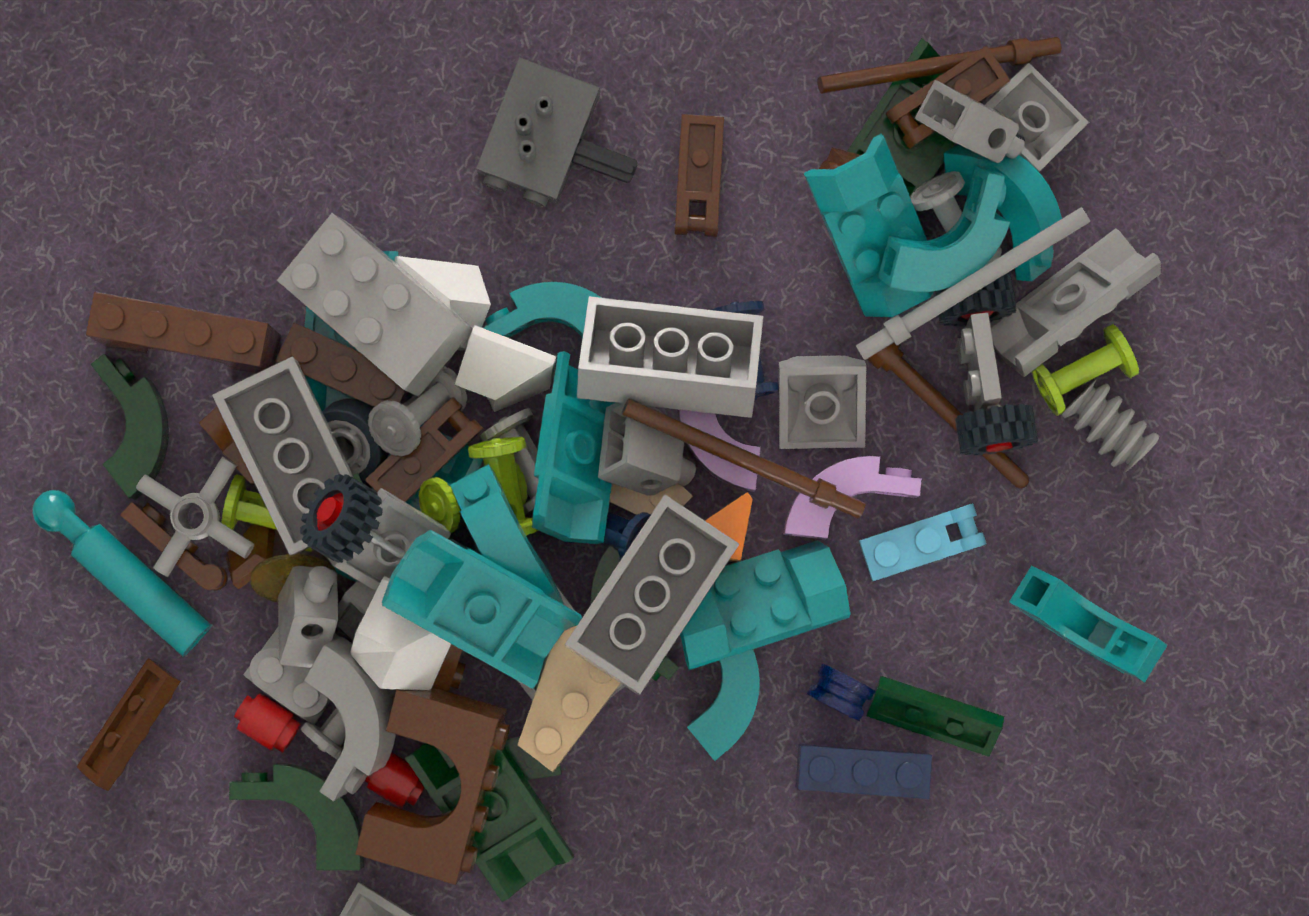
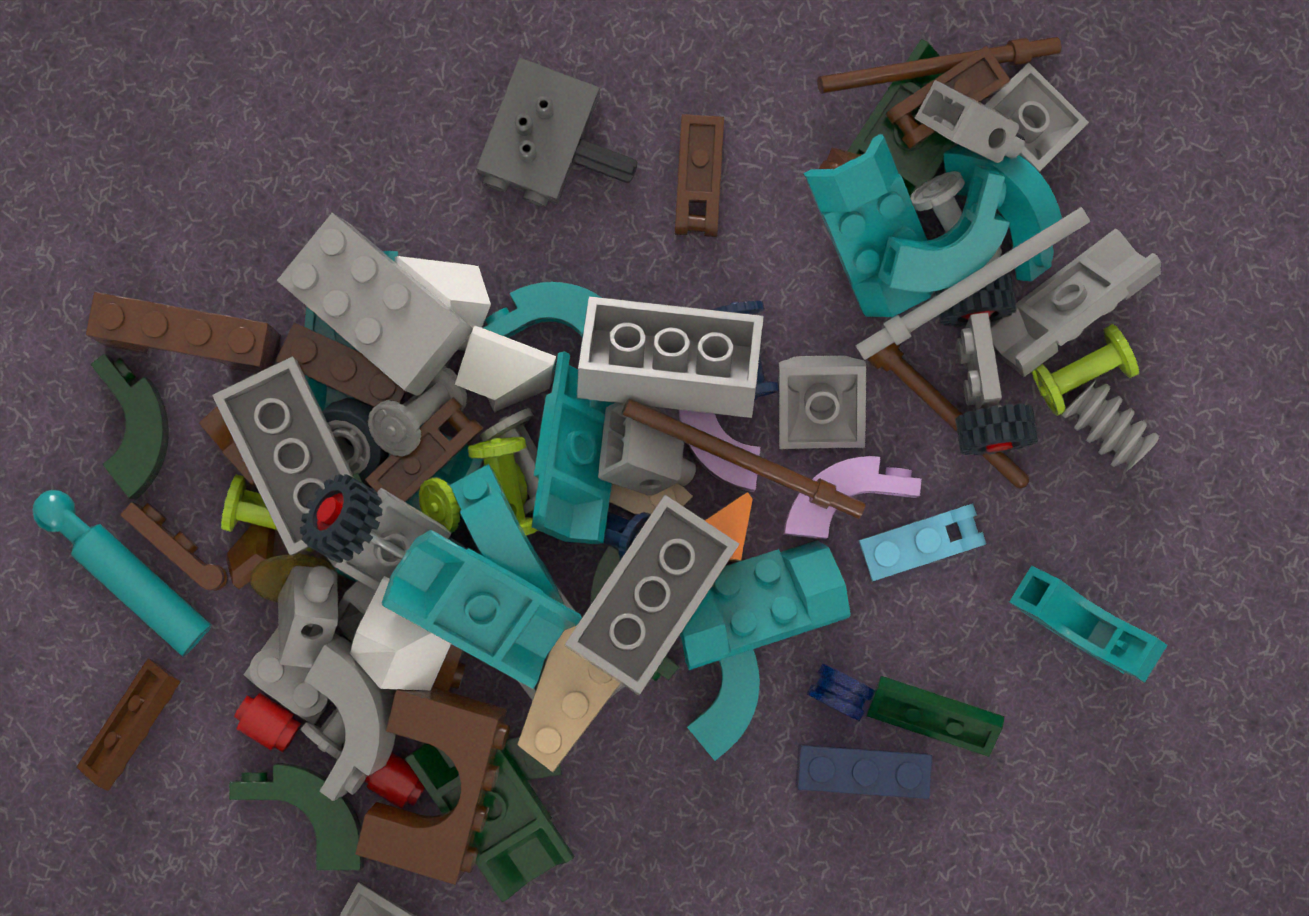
light grey bar [136,456,255,577] -> none

